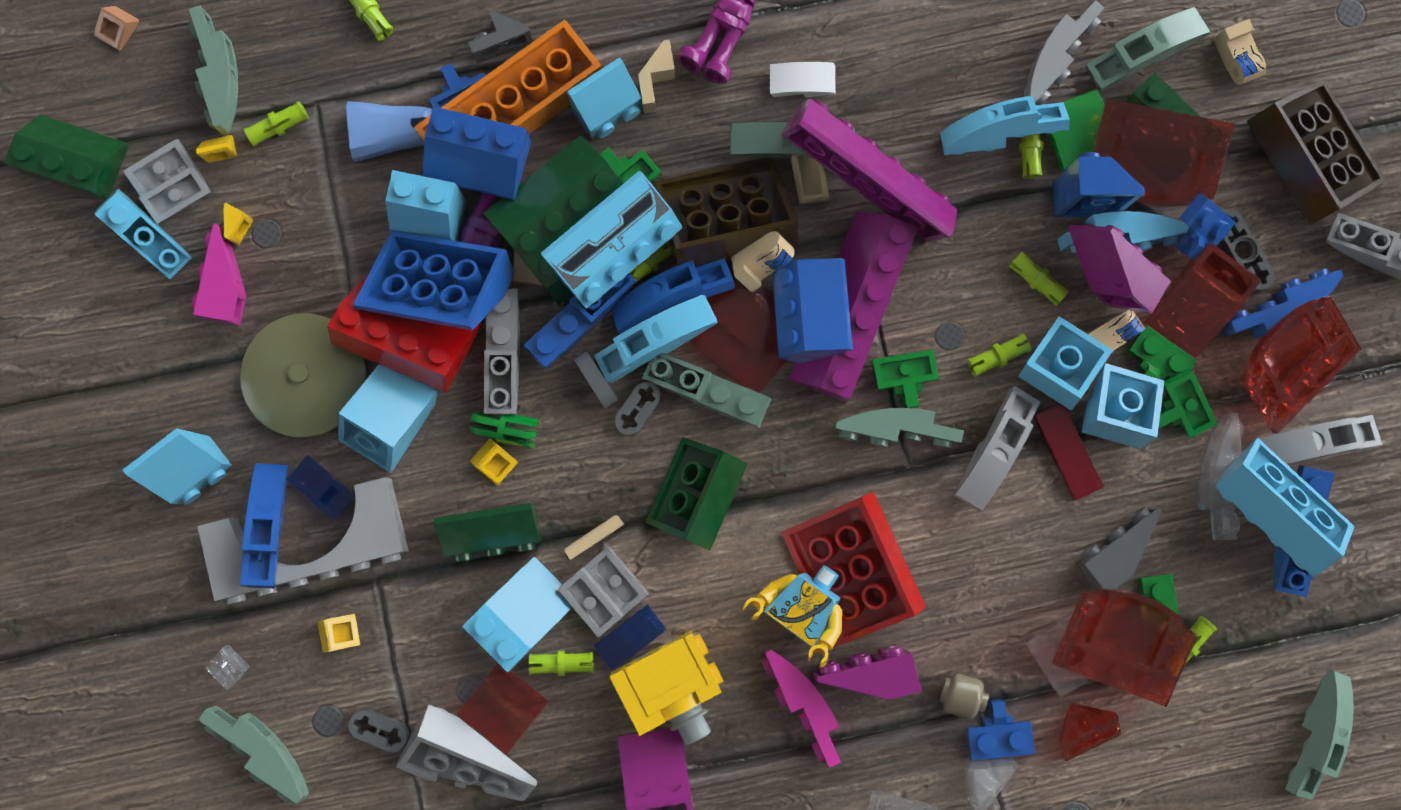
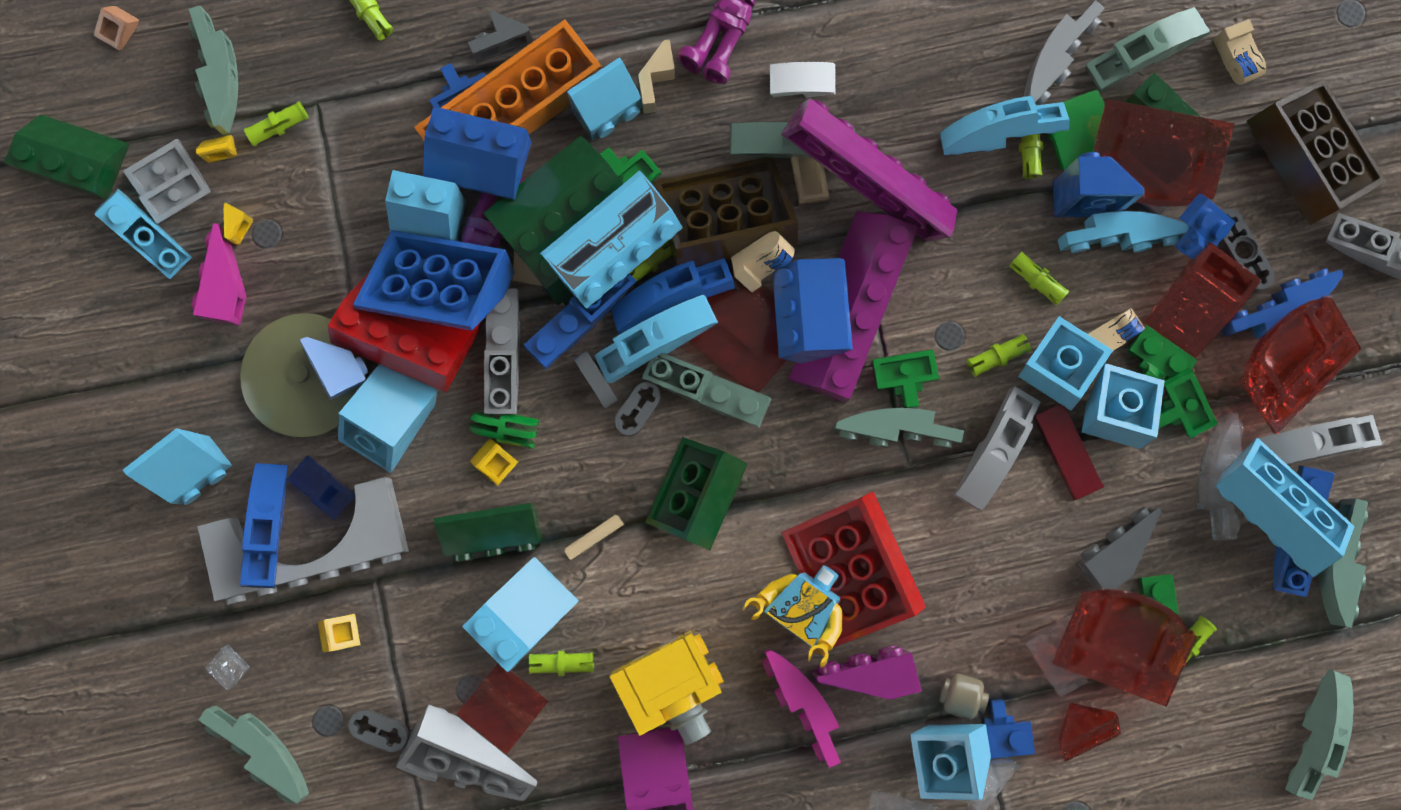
medium blue piece [346,101,433,162] -> none
light grey slope [558,546,649,638] -> none
clear blue slope [593,604,667,671] -> none
magenta slope [1068,224,1171,313] -> none
none -> light blue slope [300,337,368,401]
none -> medium azure slope [910,724,991,800]
none -> sand green slope [1318,498,1368,628]

